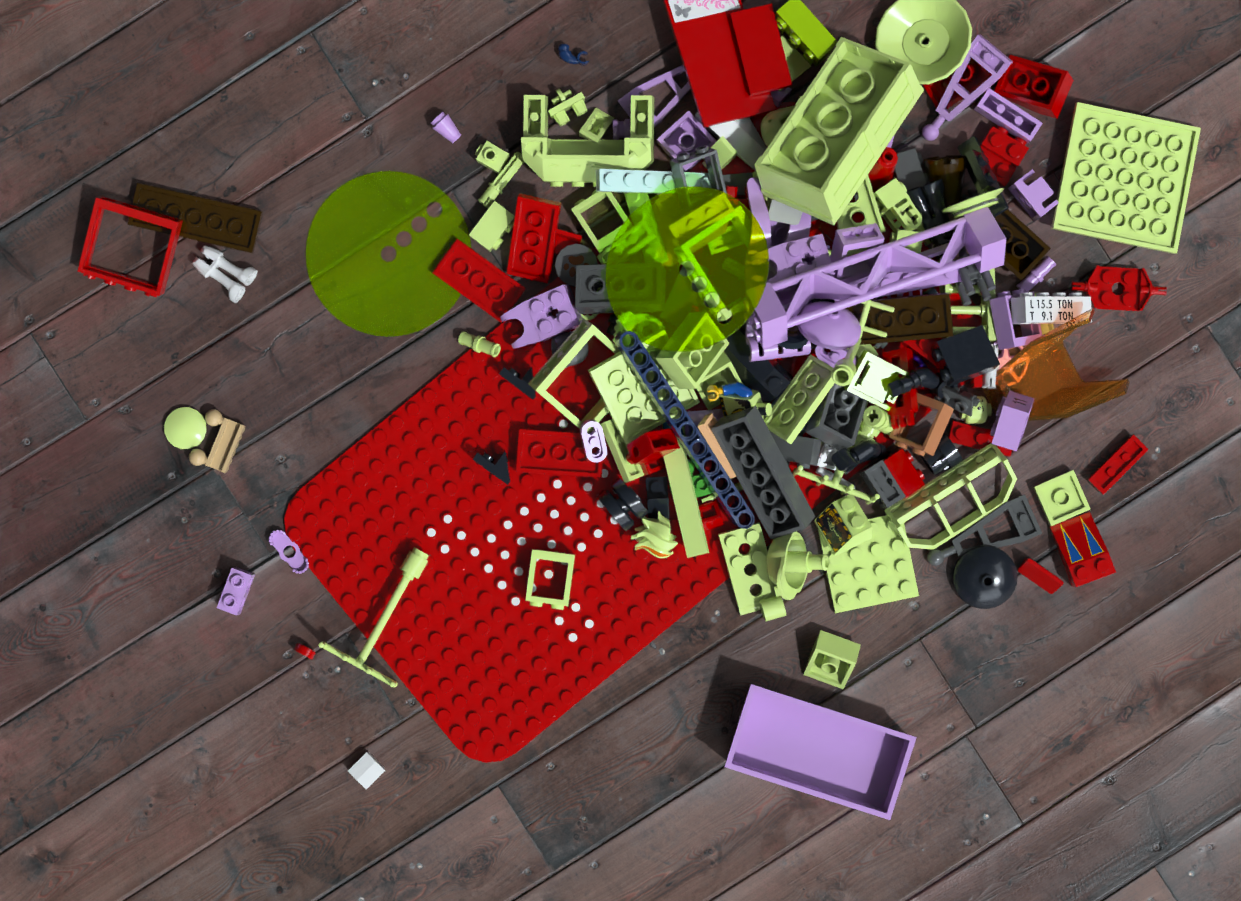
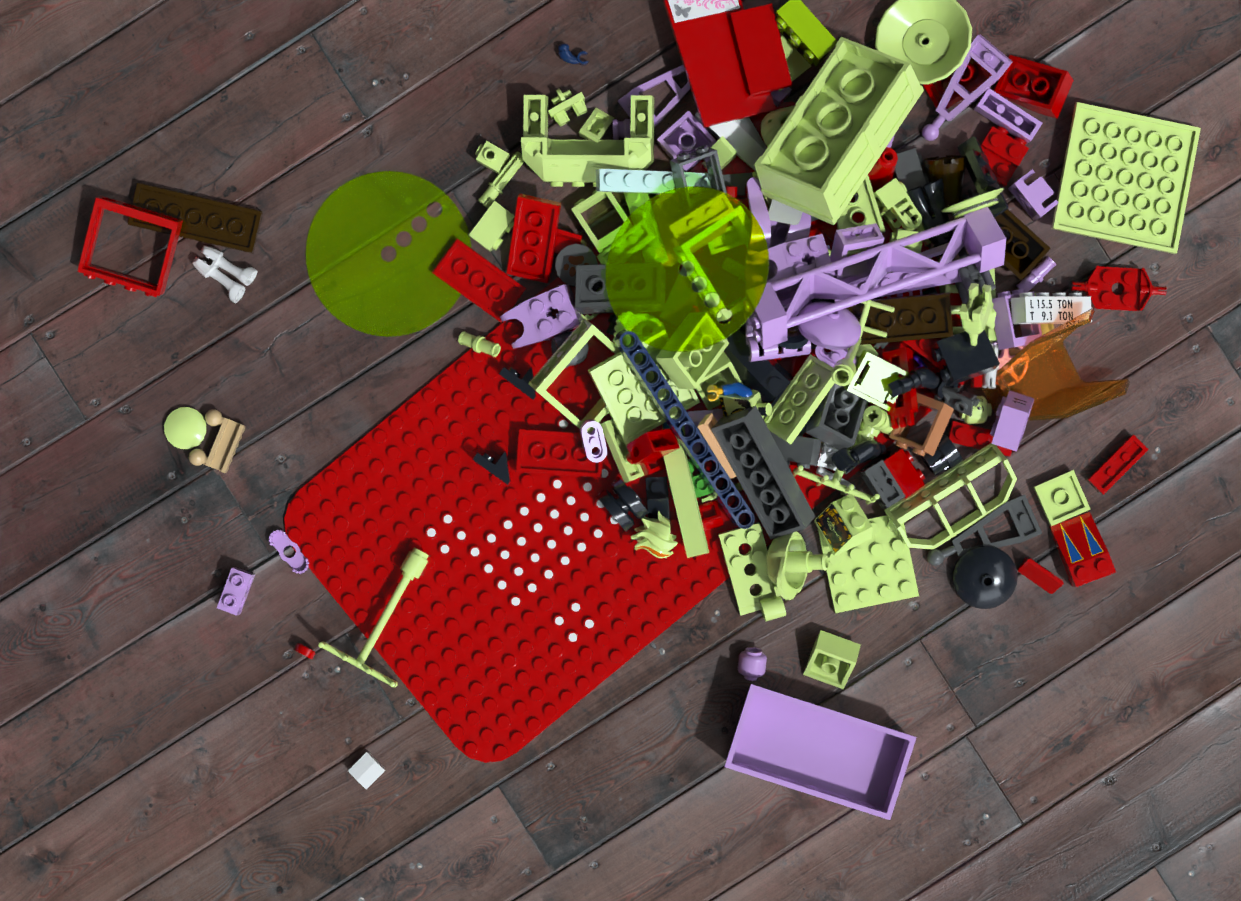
lavender cone [431,112,461,144] -> none
yellowish green window [525,549,575,610] -> none
none -> lavender head [738,647,767,681]
none -> yellowish green animal [959,283,996,346]

